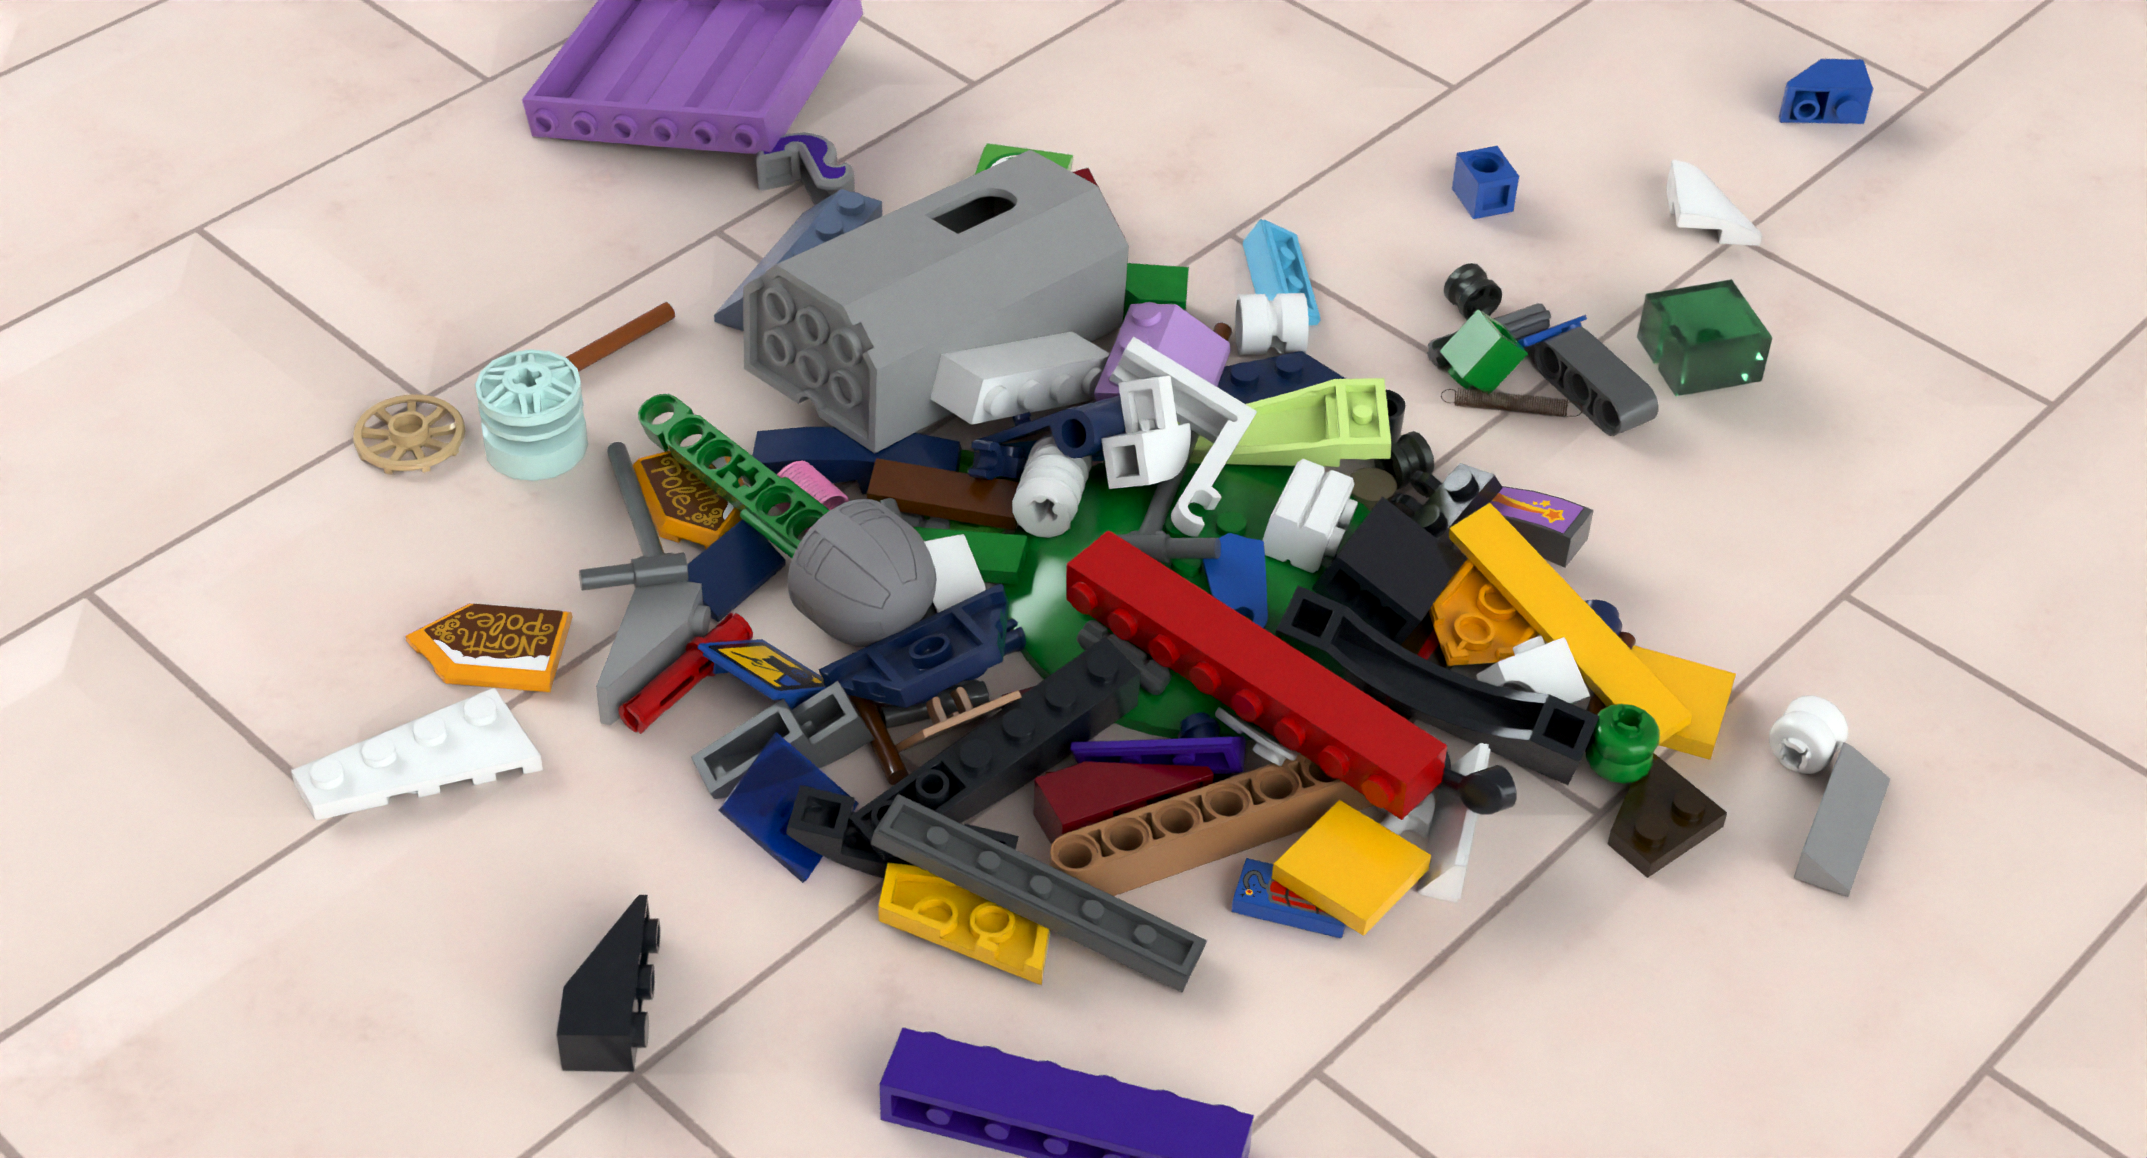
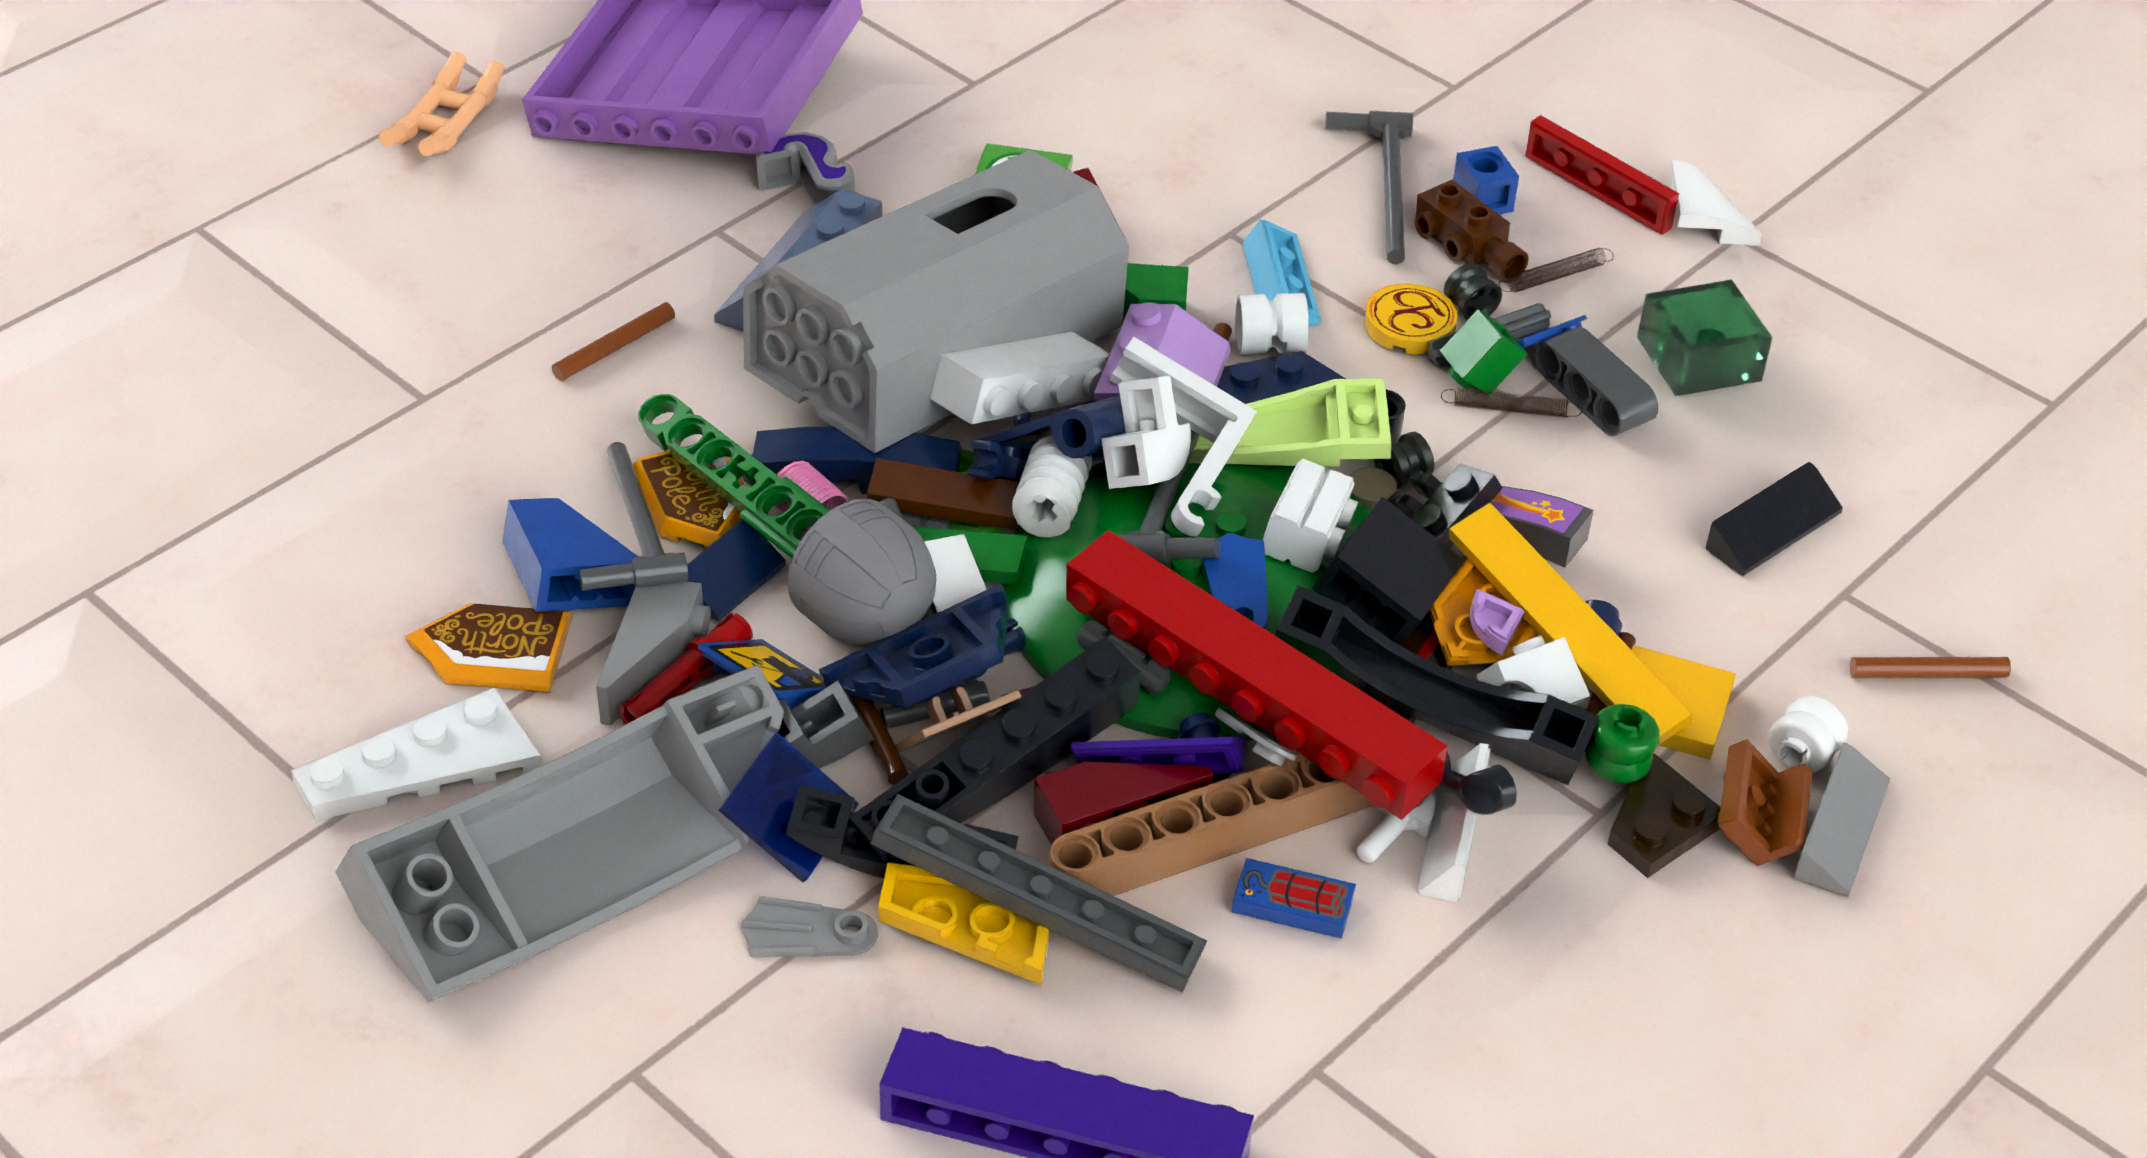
tan wheel [353,394,466,475] -> none
light aqua wheel [475,349,588,481] -> none
black slope [556,895,661,1072] -> none
yellow tile [1271,800,1431,936] -> none
blue slope [1779,59,1873,124] -> none
none -> light grey slope [335,665,784,1003]
none -> light nougat piece [379,51,505,156]
none -> blue slope [502,498,639,612]
none -> light grey piece [741,896,878,957]
none -> dark grey bar [1325,111,1413,264]
none -> yellow tile [1364,283,1457,355]
none -> reddish brown brick [1415,180,1529,283]
none -> lavender tile [1469,589,1525,656]
none -> reddish brown piece [1499,248,1614,292]
none -> red tile [1525,115,1679,235]
none -> black slope [1705,462,1843,576]
none -> dark orange bracket [1718,739,1812,866]
none -> dark orange bar [1850,657,2011,678]

